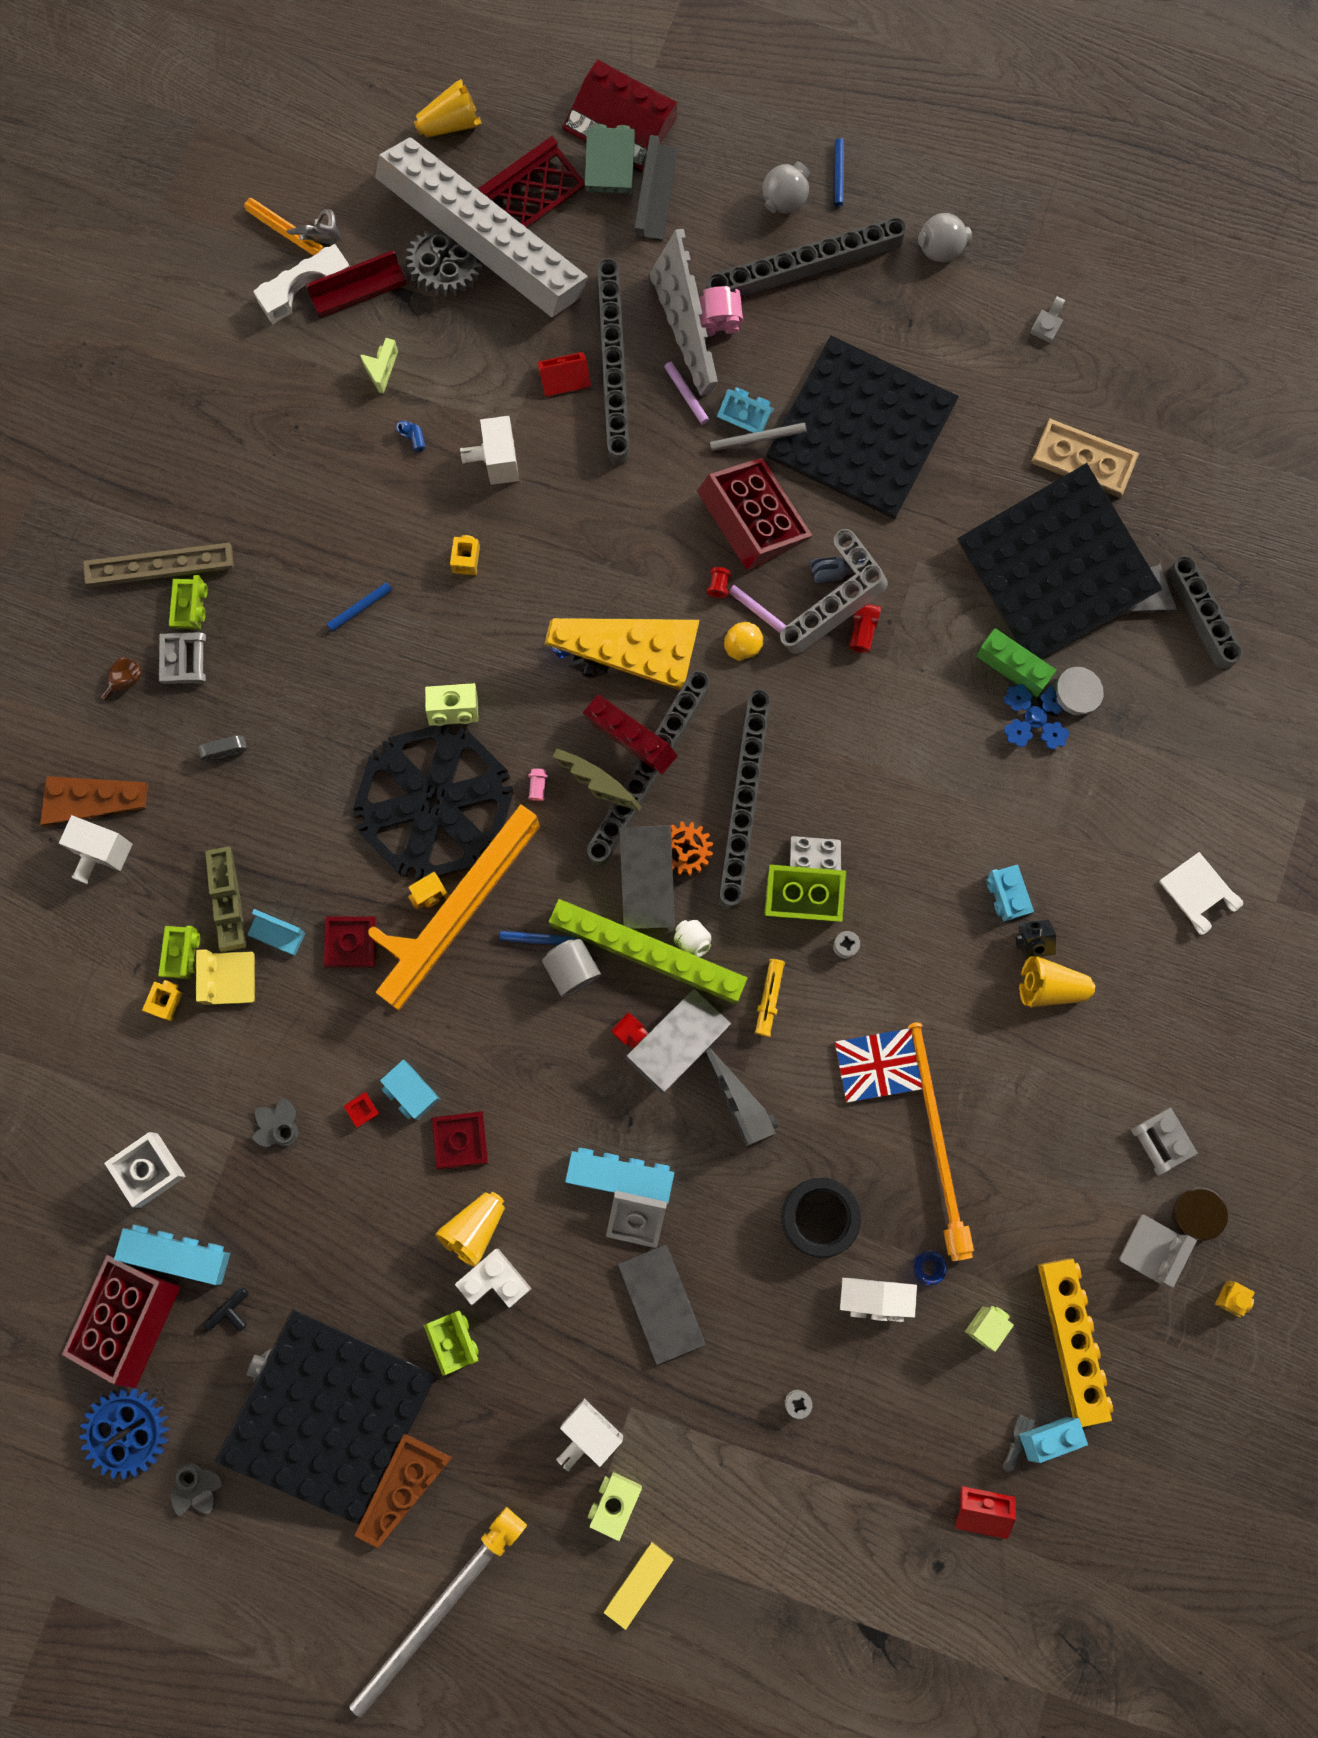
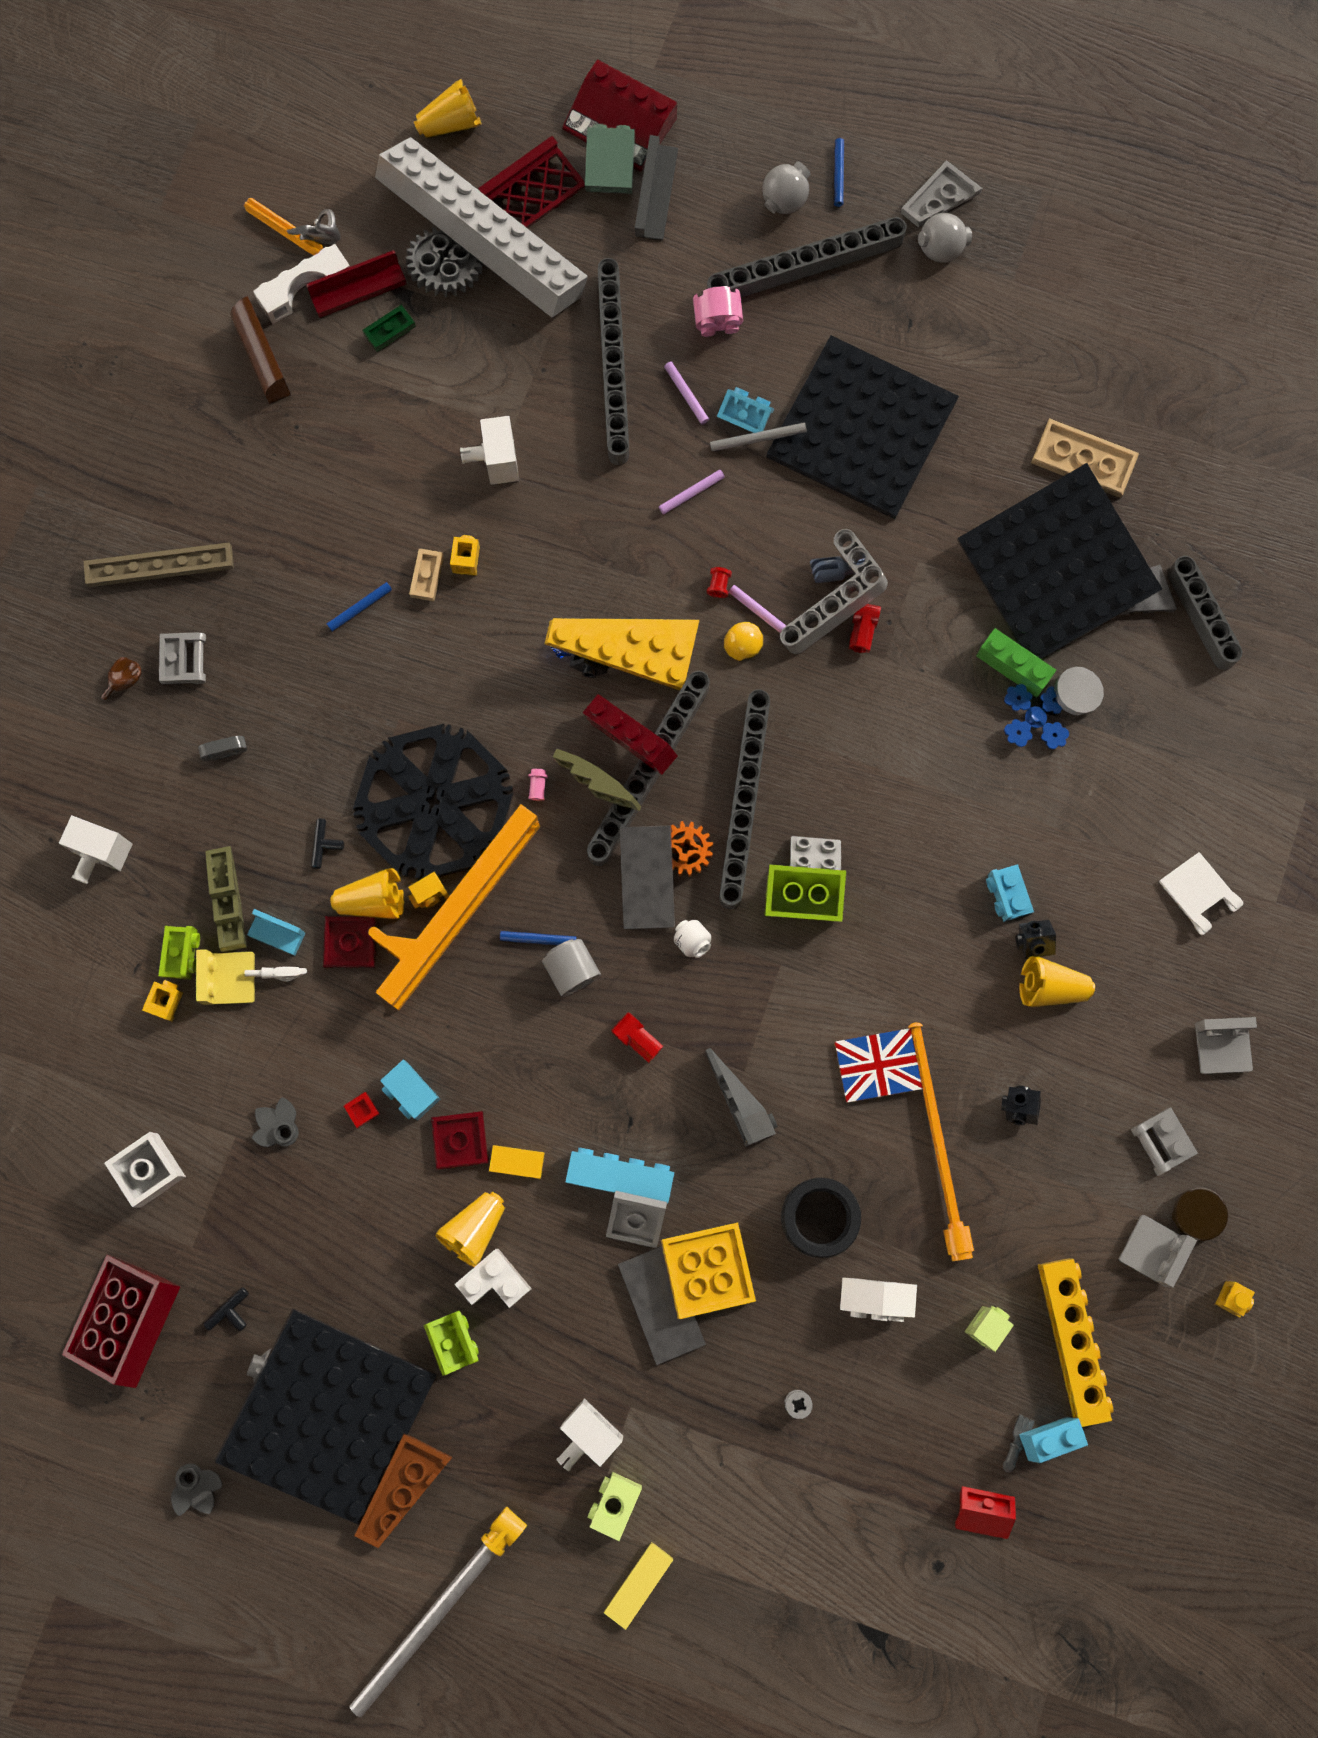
dark orange wing [40,776,149,827] -> none
blue gear [79,1388,170,1479] -> none
medium azure brick [114,1224,230,1285] -> none
lime bracket [169,575,207,630] -> none
yellowish green slope [360,338,398,394] -> none
blue arm [396,420,426,452] -> none
yellowish green brick [425,683,478,726] -> none
red panel [537,352,591,396] -> none
lime brick [549,899,748,1005] -> none
tile [625,989,731,1095] -> none
light grey wing [649,229,718,396] -> none
dark red slope [697,458,813,570] -> none
yellow pin [755,959,785,1037] -> none
light grey wheel [833,931,860,959] -> none
clear blue piece [913,1250,947,1285] -> none
light grey plate [1030,296,1065,343] -> none
none -> reddish brown brick [230,296,291,404]
none -> white hand [245,967,307,982]
none -> black piece [311,818,344,869]
none -> yellow cone [330,868,404,919]
none -> dark green plate [362,304,416,352]
none -> tan plate [409,549,444,601]
none -> yellow tile [489,1145,545,1179]
none -> lavender bar [659,469,725,515]
none -> yellow plate [661,1223,756,1319]
none -> light grey wing [901,160,982,227]
none -> black brick [1001,1086,1041,1125]
none -> light grey bracket [1195,1017,1257,1074]

